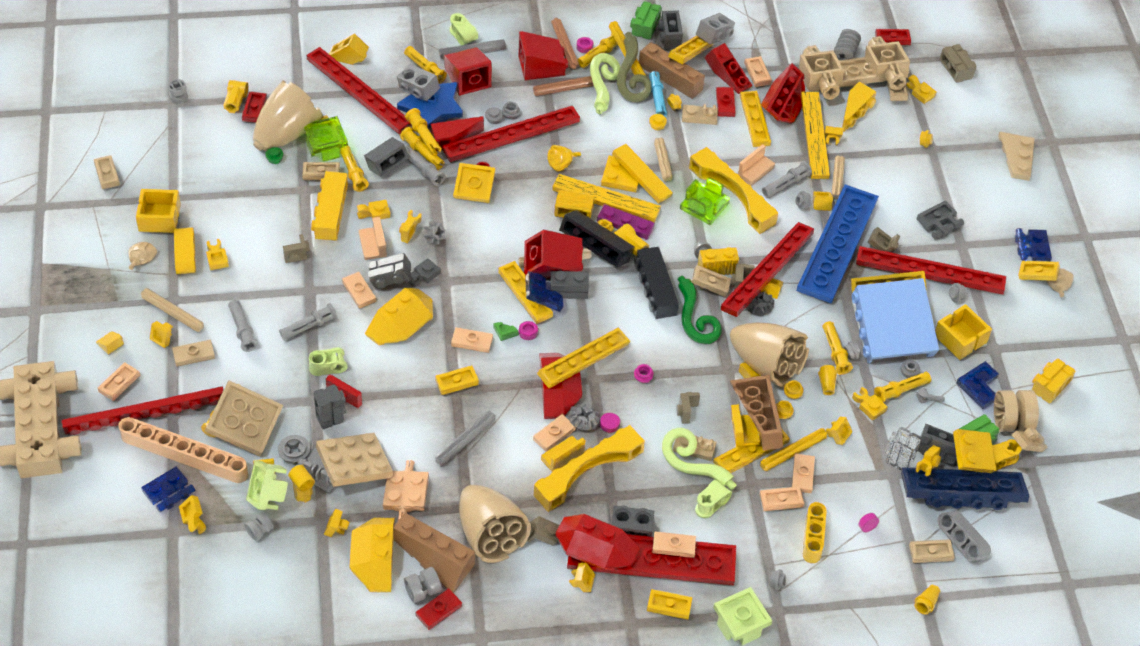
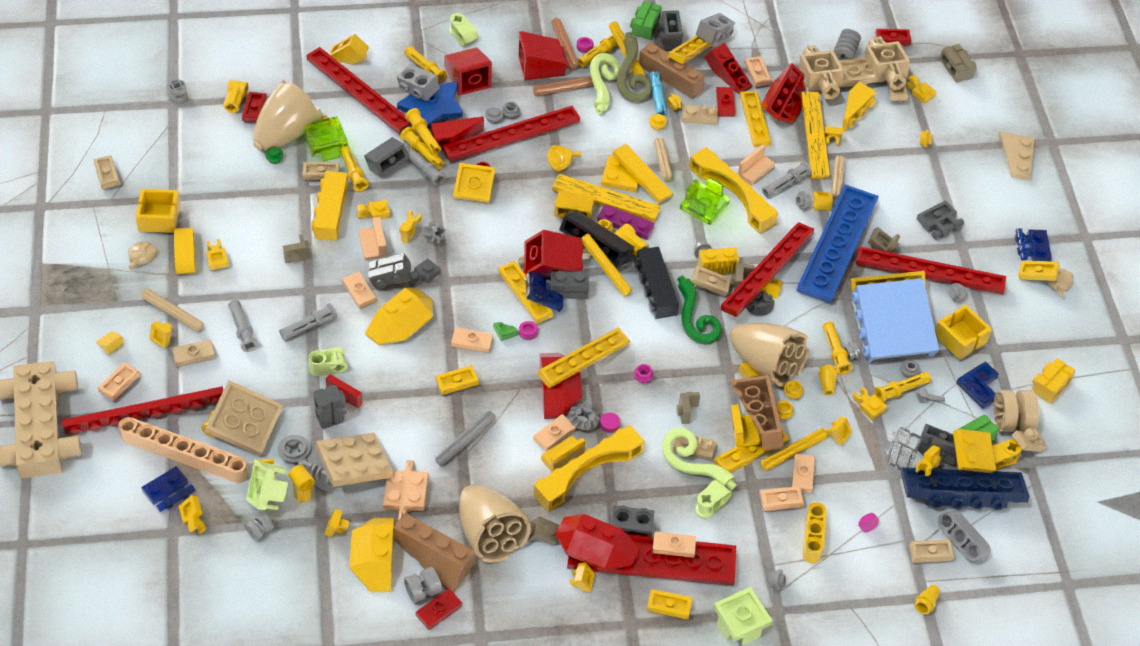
light grey axle [438,39,506,59] -> none
none -> yellow axle [582,234,632,296]

